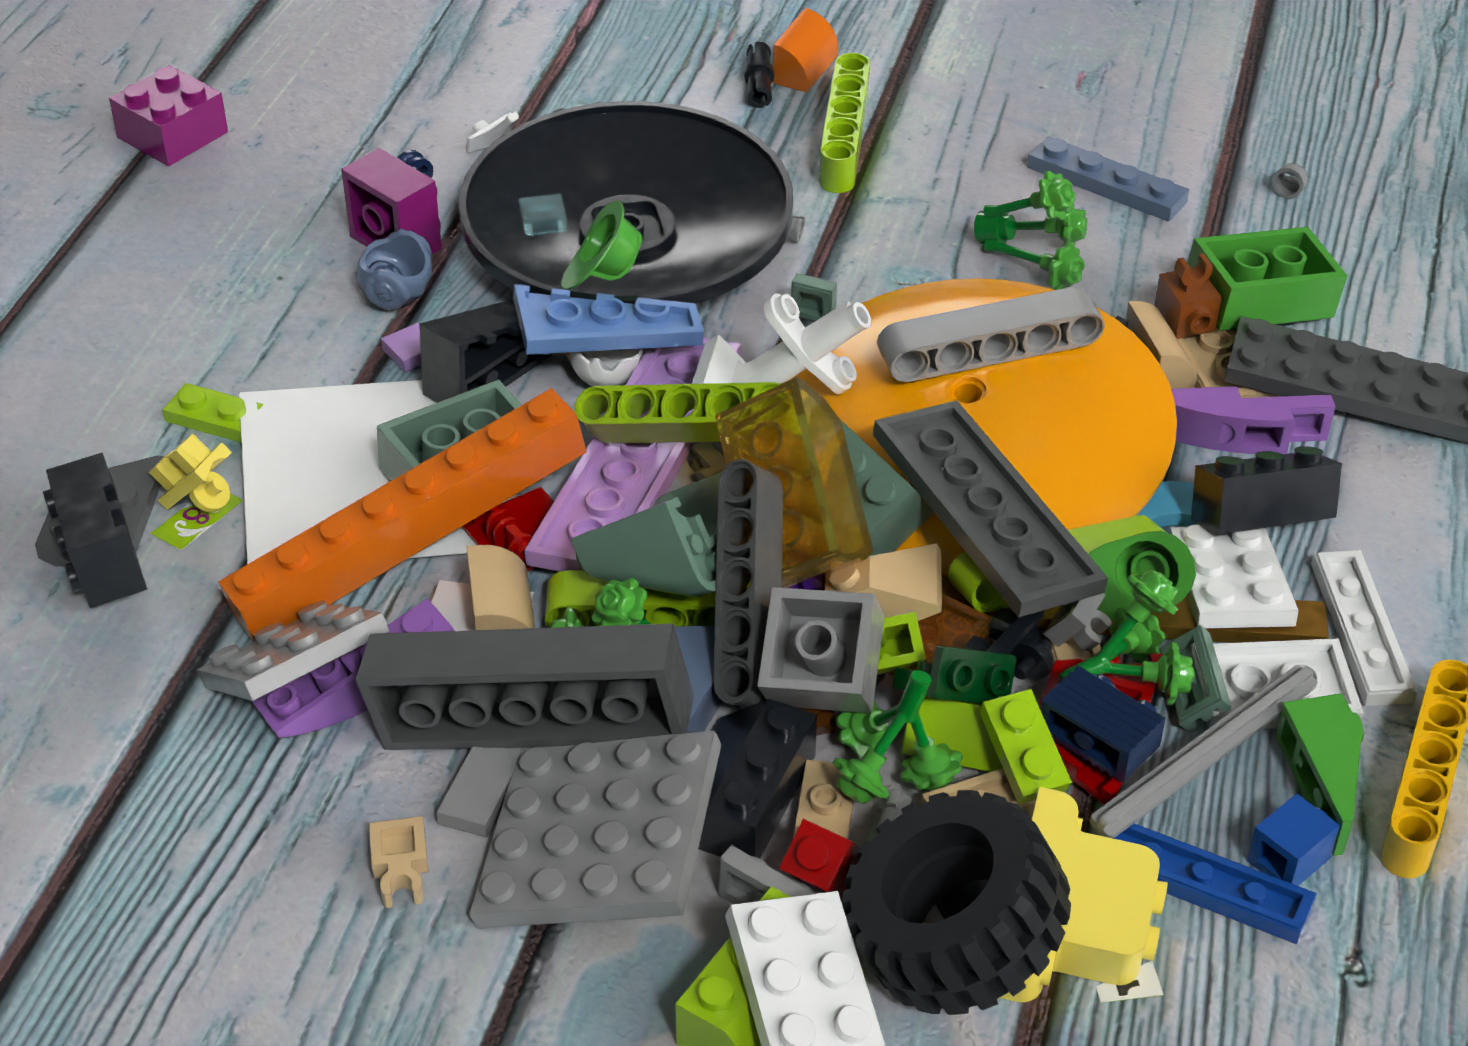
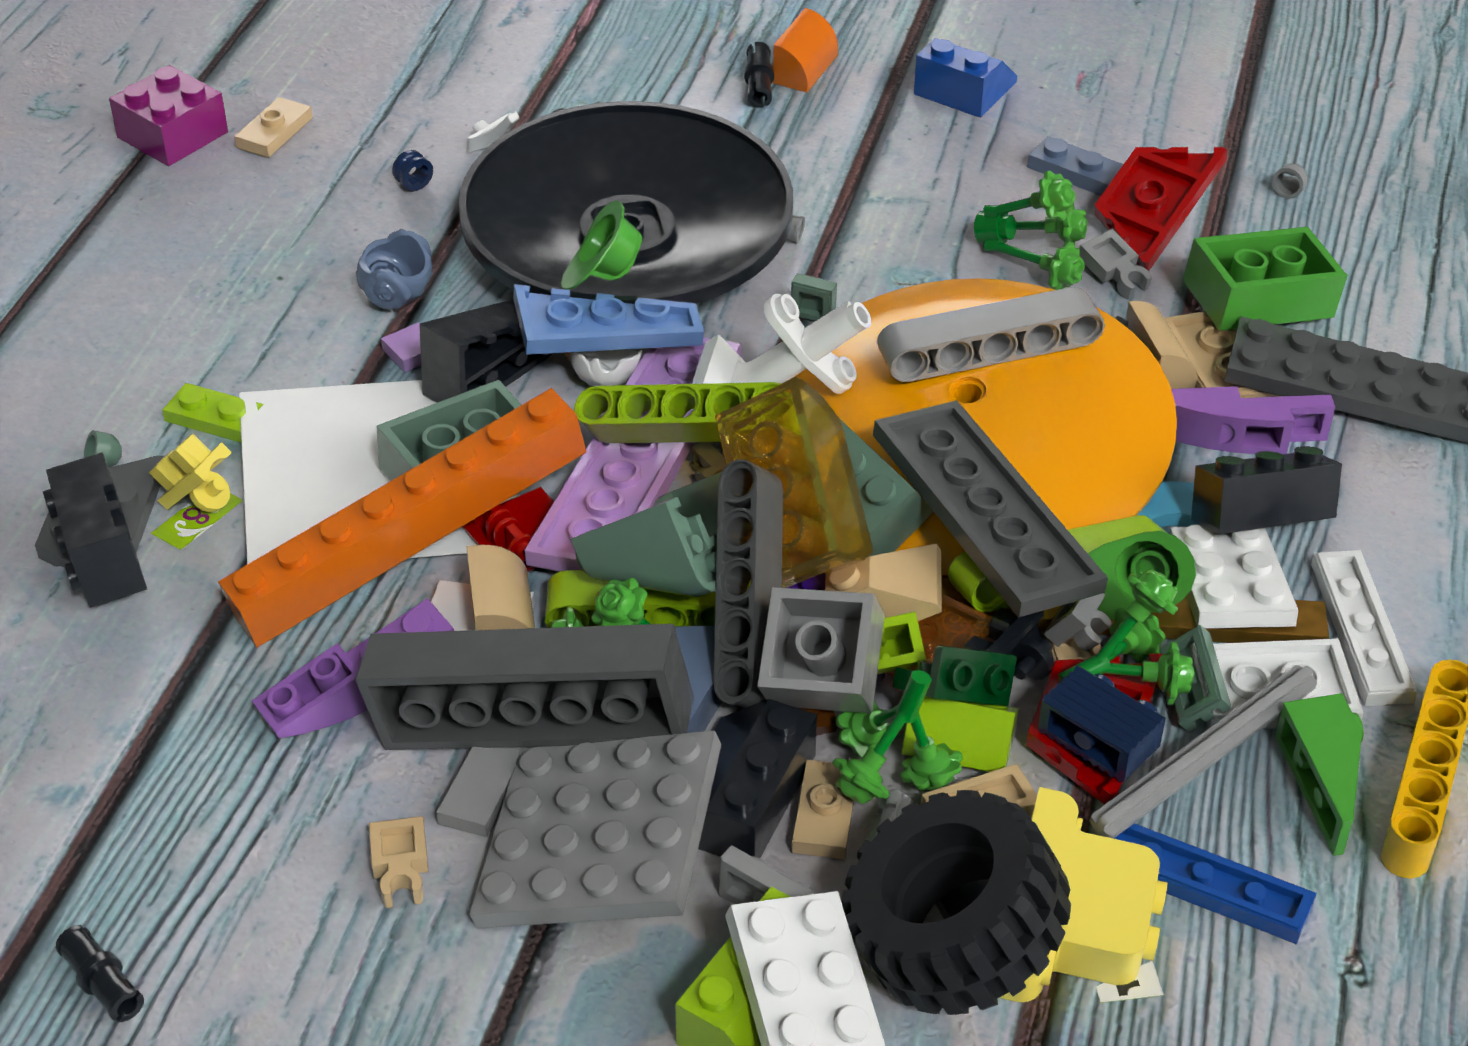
light grey plate [197,601,390,701] -> none
magenta brick [341,148,442,255] -> none
clear light blue tile [519,193,568,236] -> none
red brick [779,818,860,902] -> none
lime beam [819,52,870,193] -> none
lime plate [979,689,1072,805] -> none
dark orange brick [1154,253,1222,339] -> none
blue brick [1247,793,1340,886] -> none
none -> black pin [55,925,144,1022]
none -> sand green hinge [84,430,122,468]
none -> tan plate [234,97,313,158]
none -> blue slope [914,38,1017,118]
none -> light grey plate [1079,229,1152,299]
none -> red wing [1094,147,1227,271]

